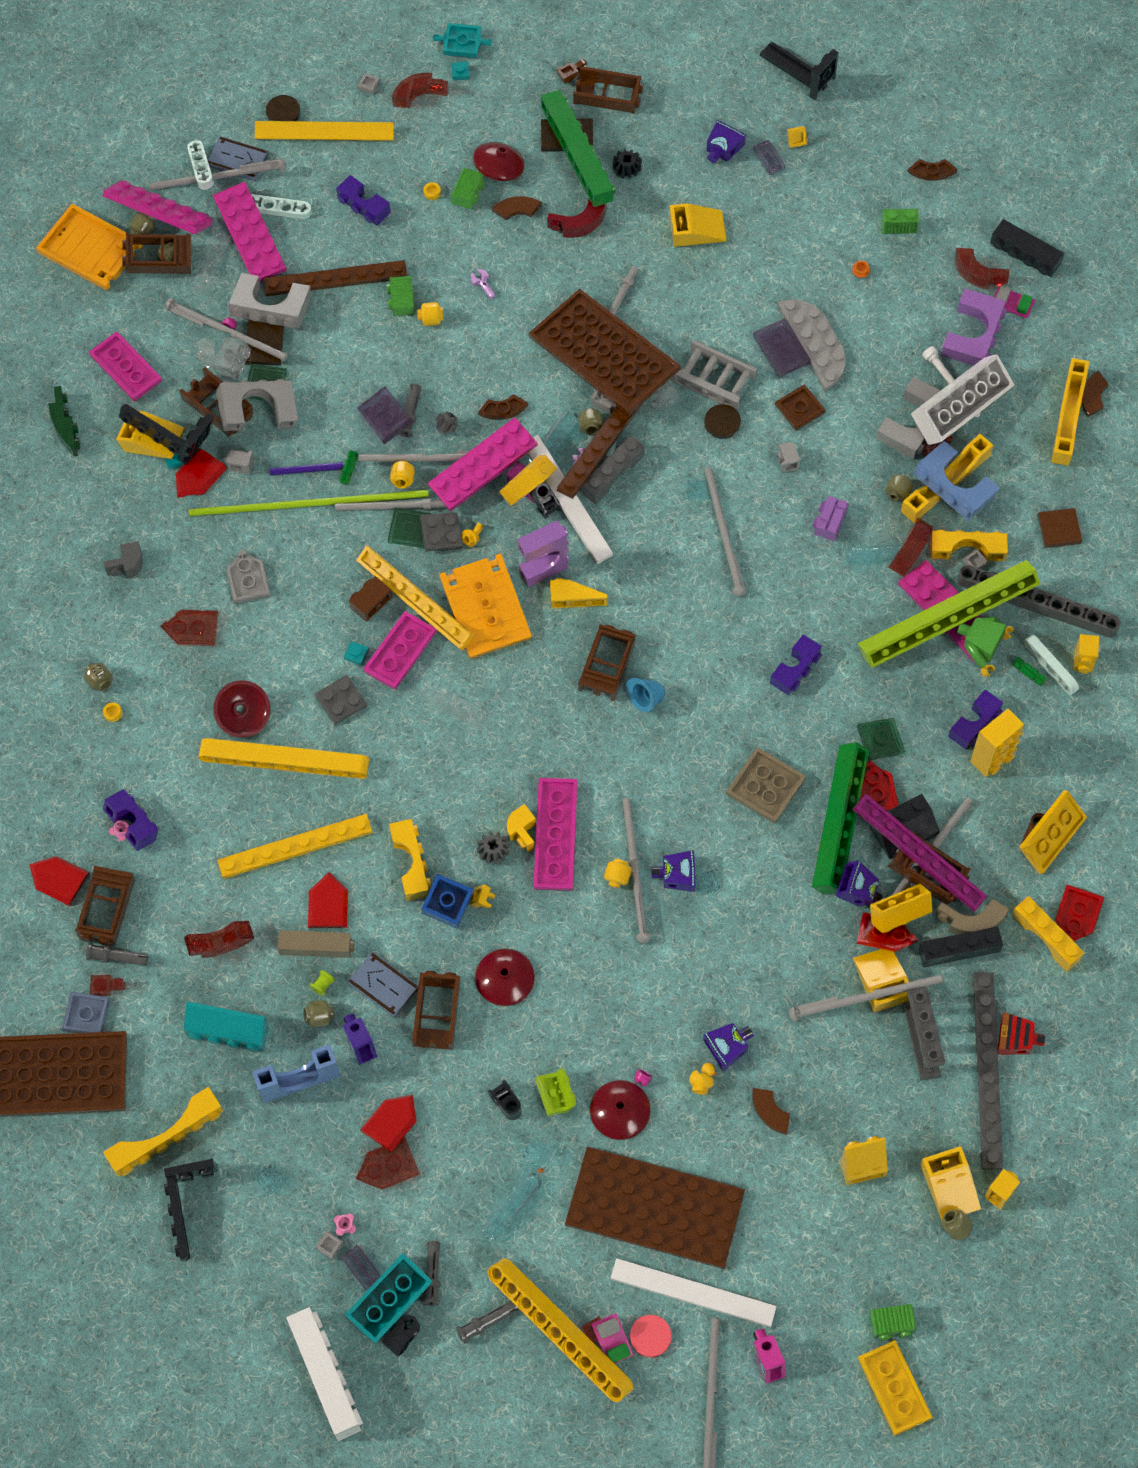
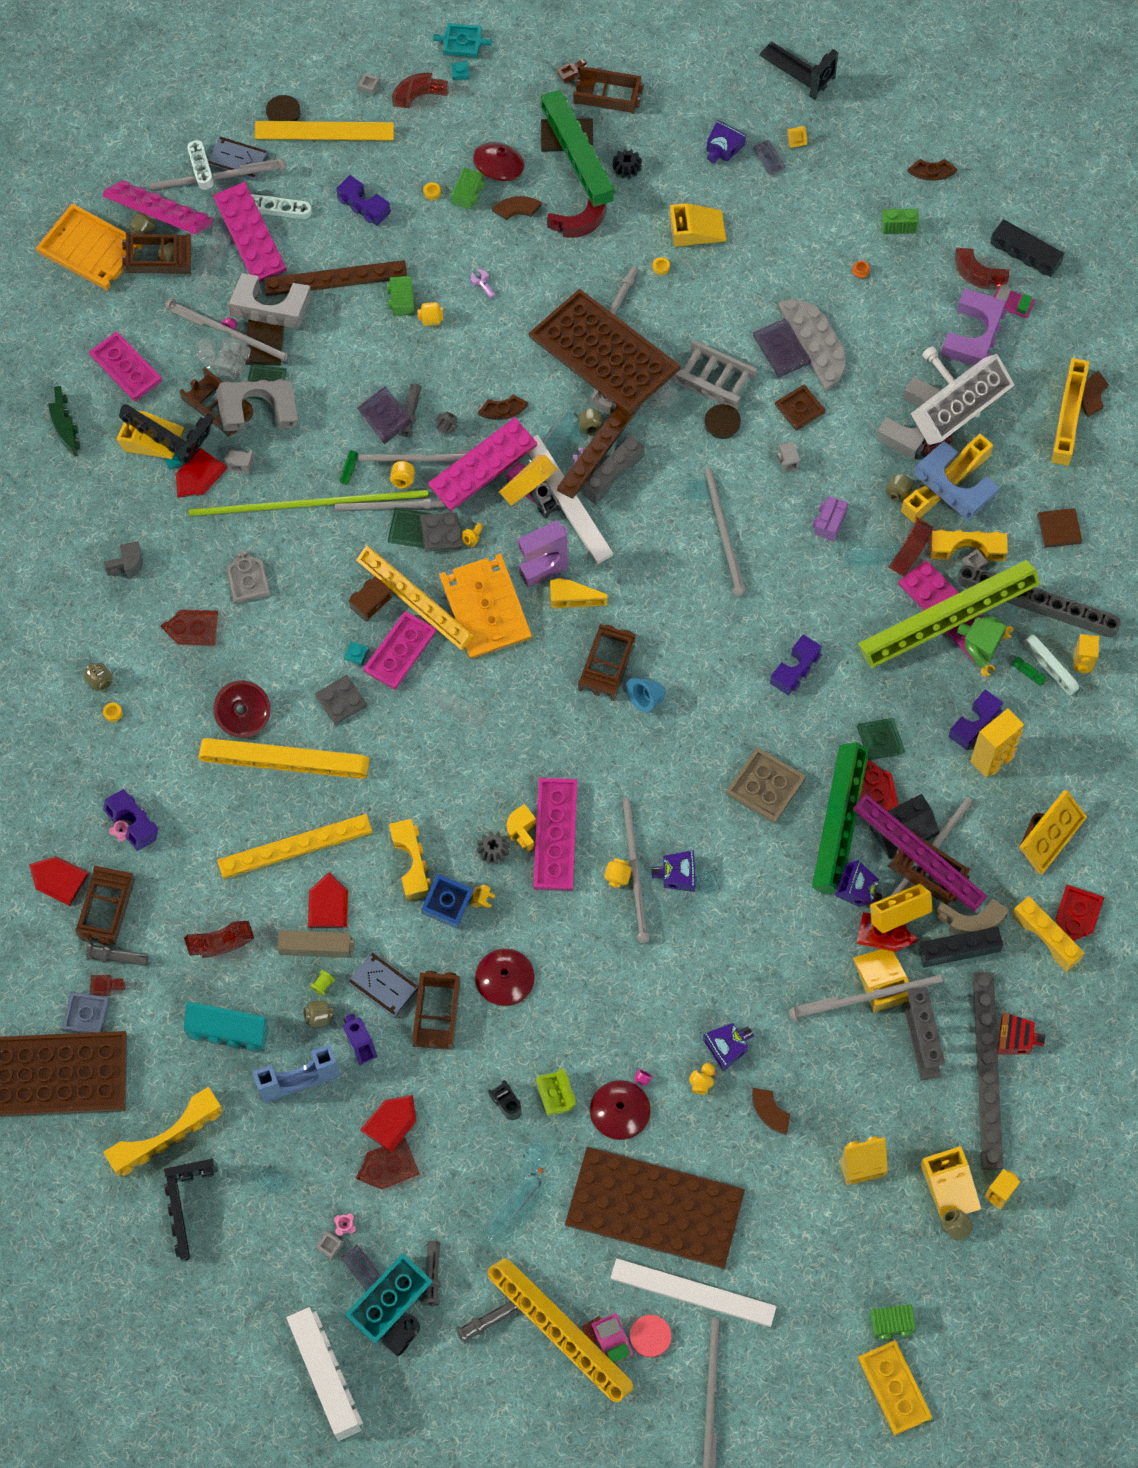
dark purple bar [270,462,344,476] -> none
dark pink torso [753,1329,786,1384] -> none
none -> yellow tile [652,257,670,275]

